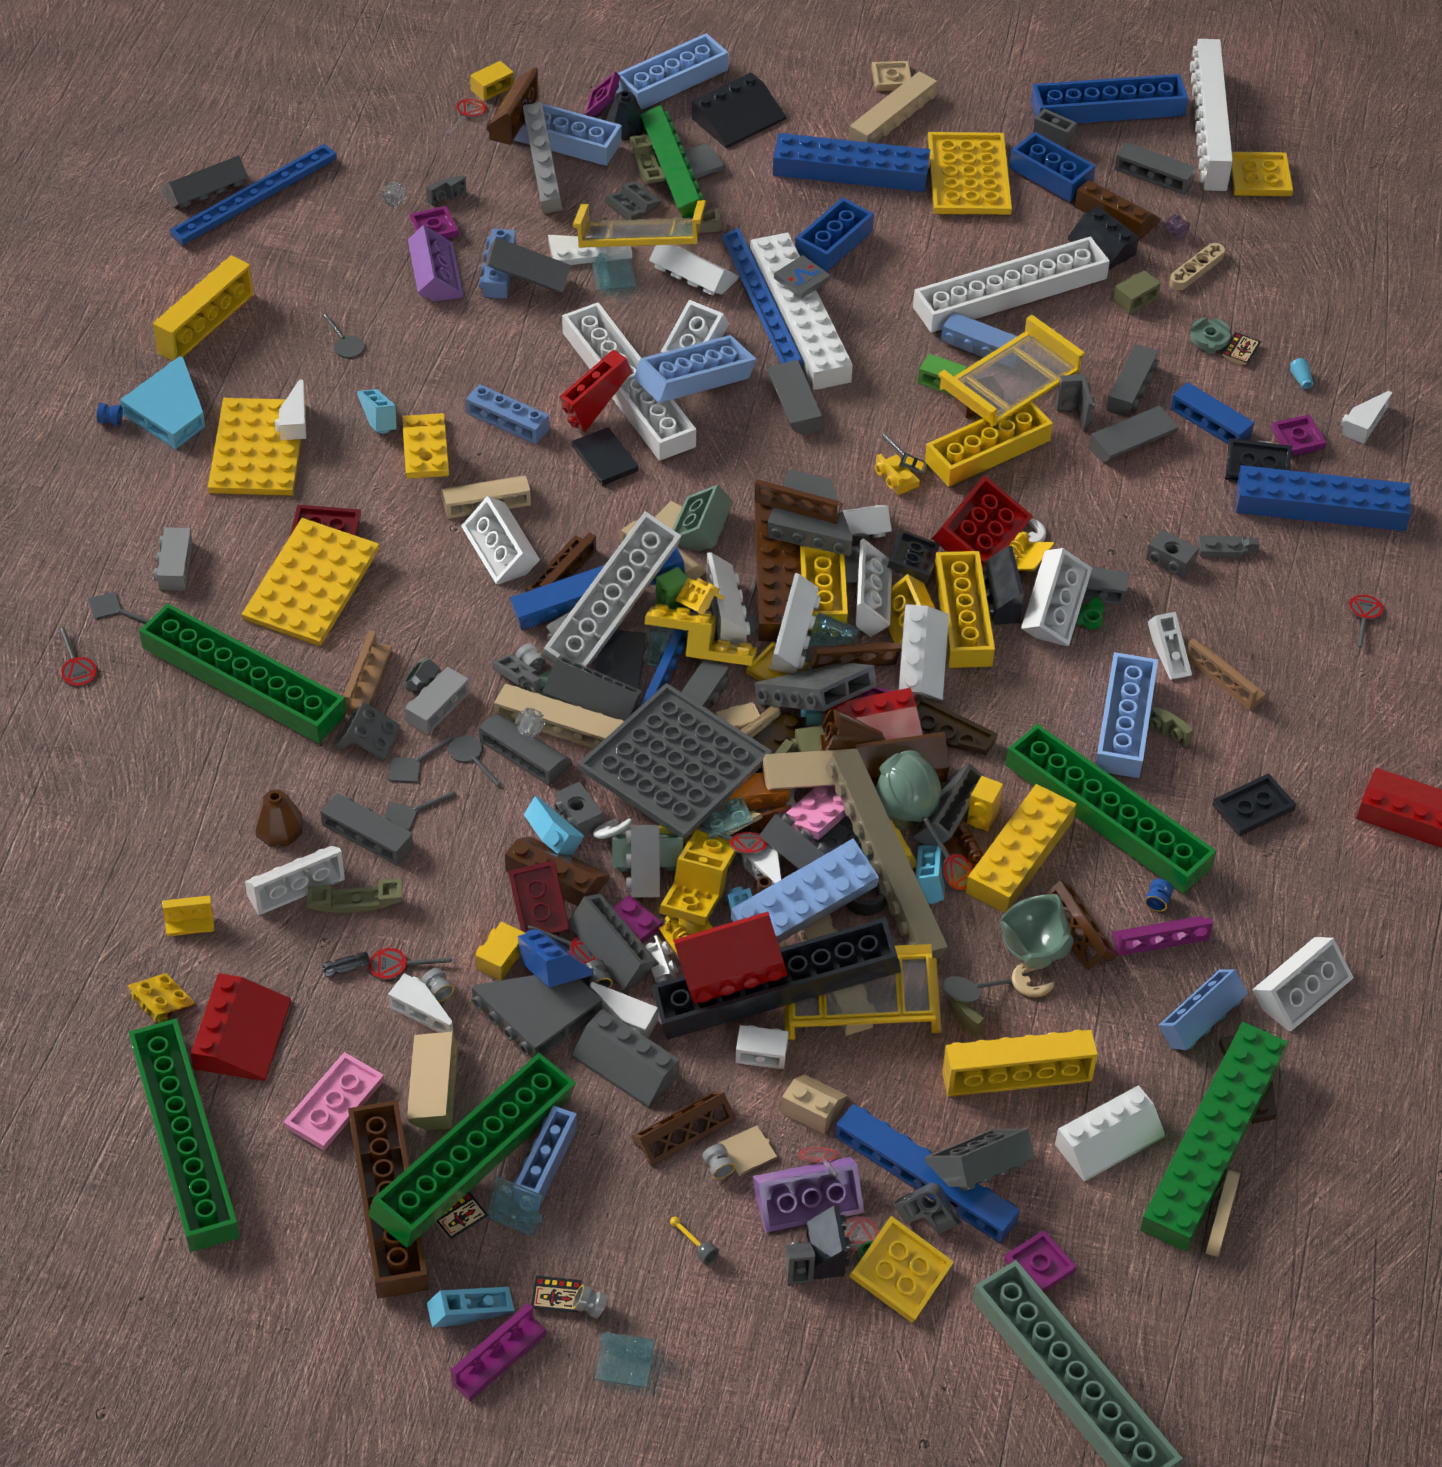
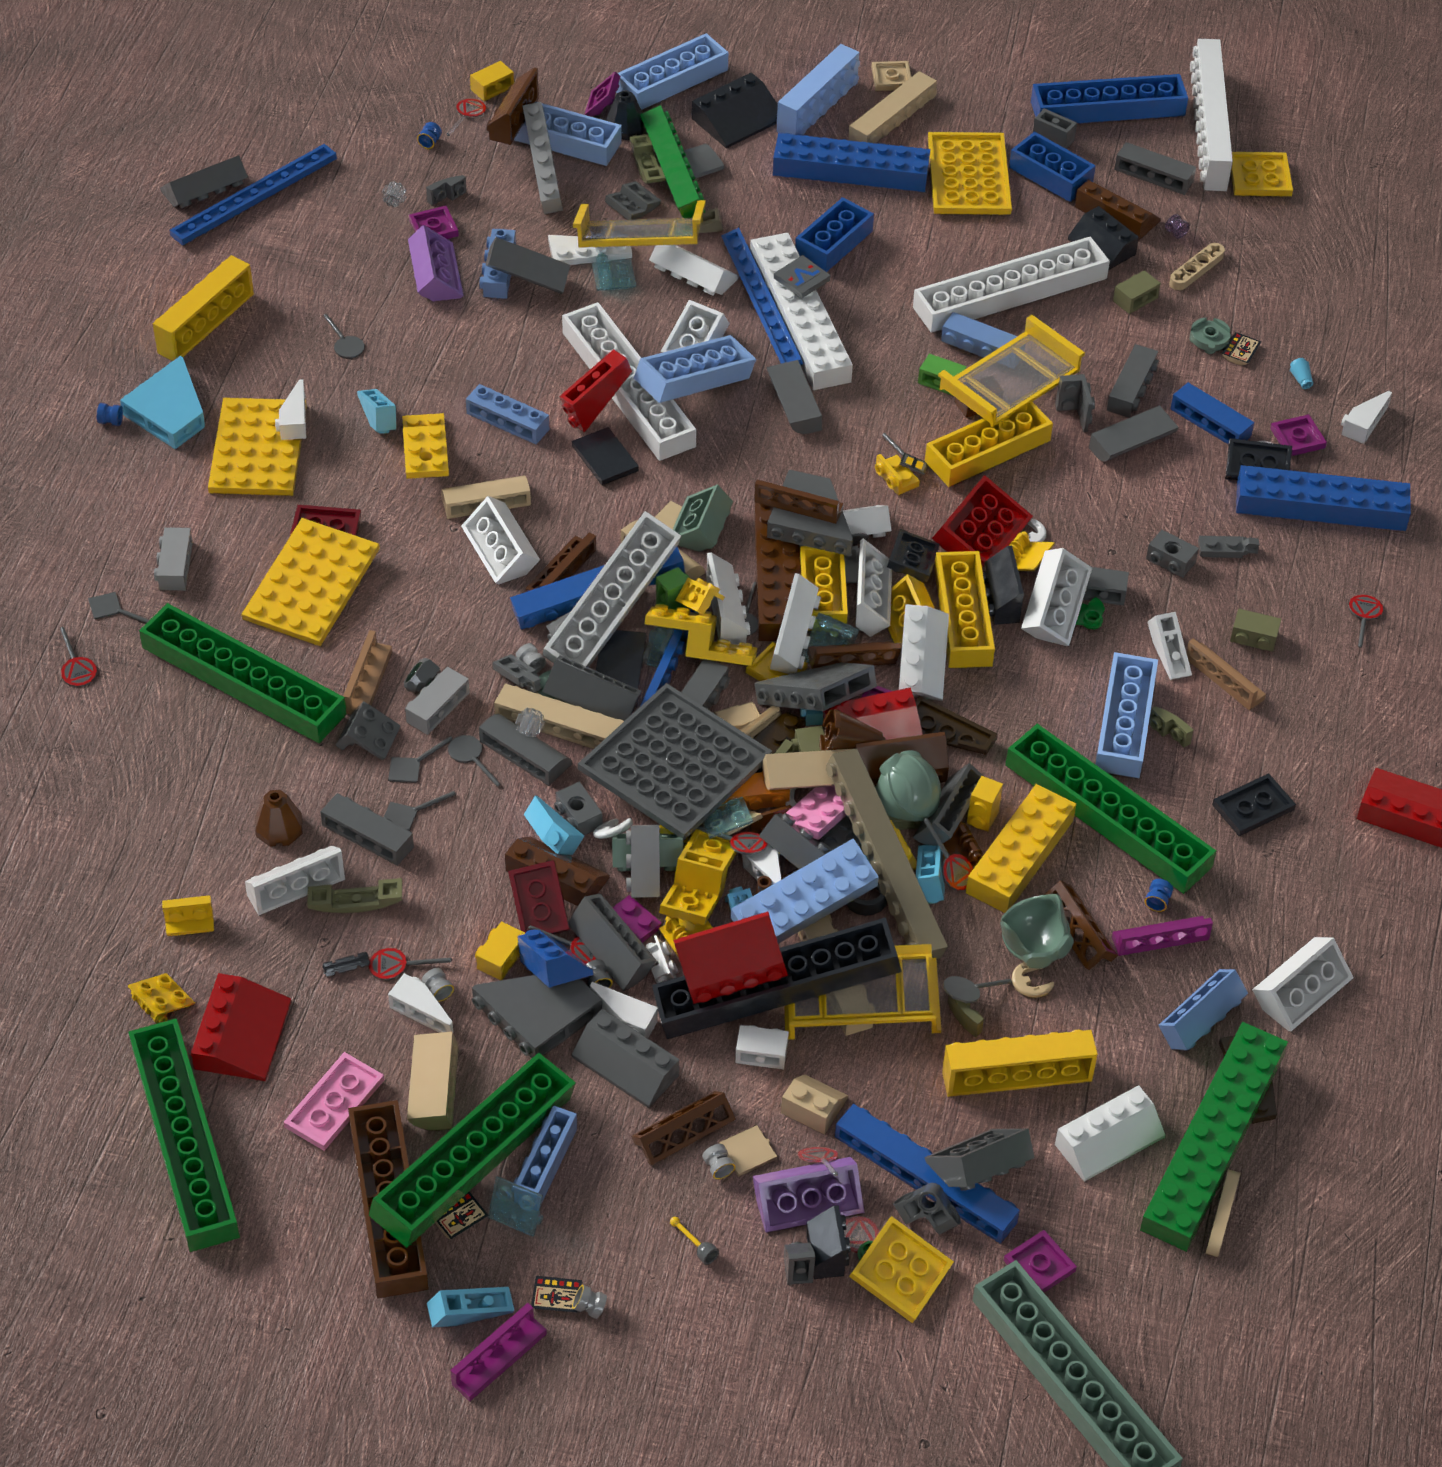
clear light blue hinge [594,1332,655,1388] -> none
none -> blue wheel [417,122,442,149]
none -> light blue brick [777,44,860,135]
none -> olive brick [1230,608,1281,652]

